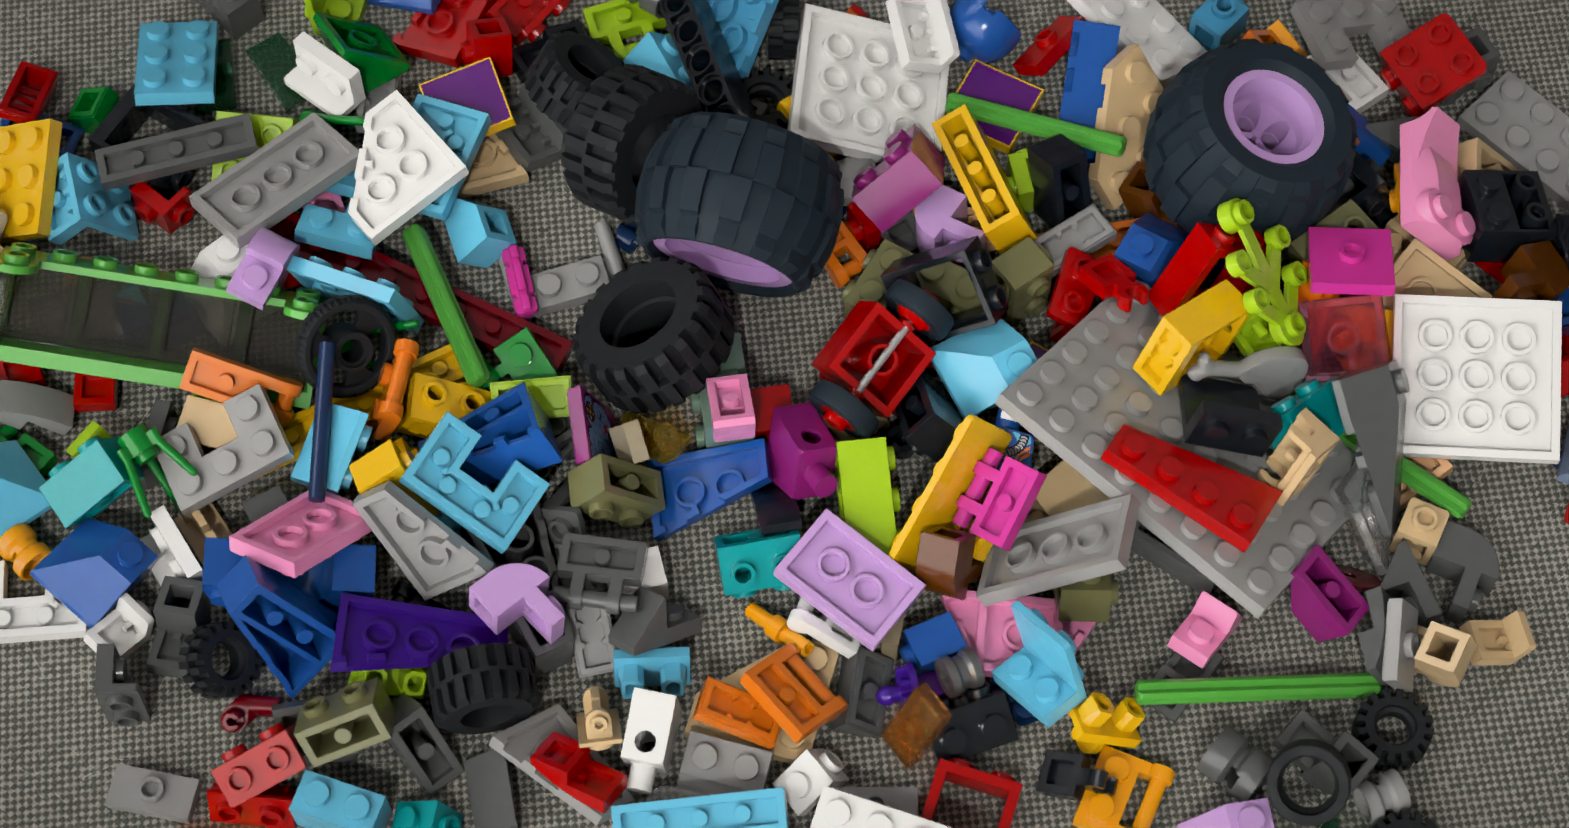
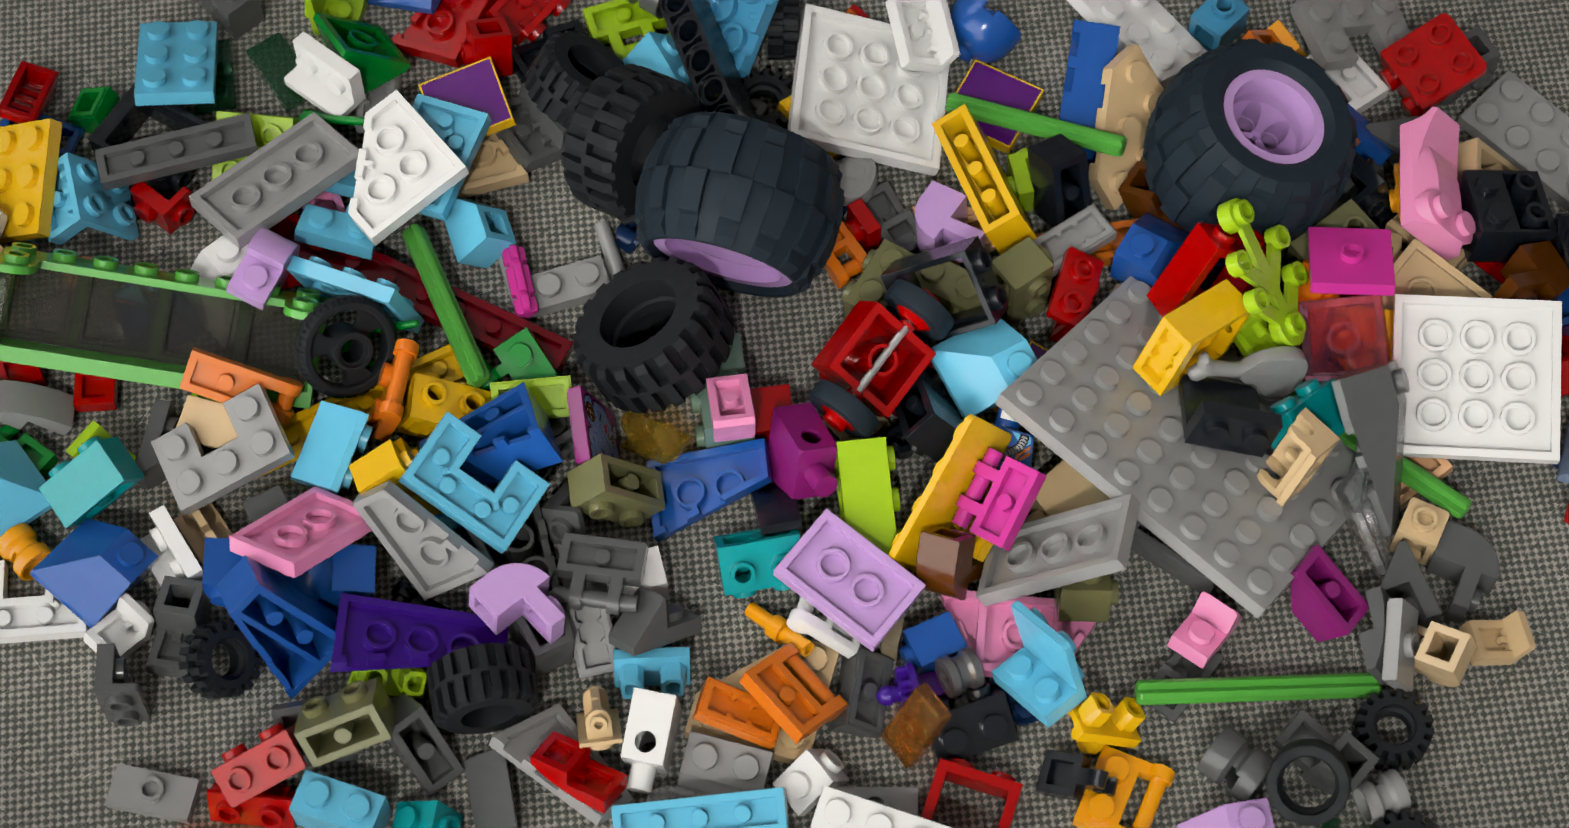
green plant [116,423,198,518] -> none
dark red arm [220,694,282,733] -> none
dark blue bar [308,341,336,503] -> none
dark tan slope [608,419,650,464] -> none
magenta brick [851,124,945,233] -> none
red plate [1013,16,1086,76] -> none
red plate [1078,253,1149,313] -> none
red wing [1100,424,1283,553] -> none
dark red piece [1335,564,1381,589] -> none

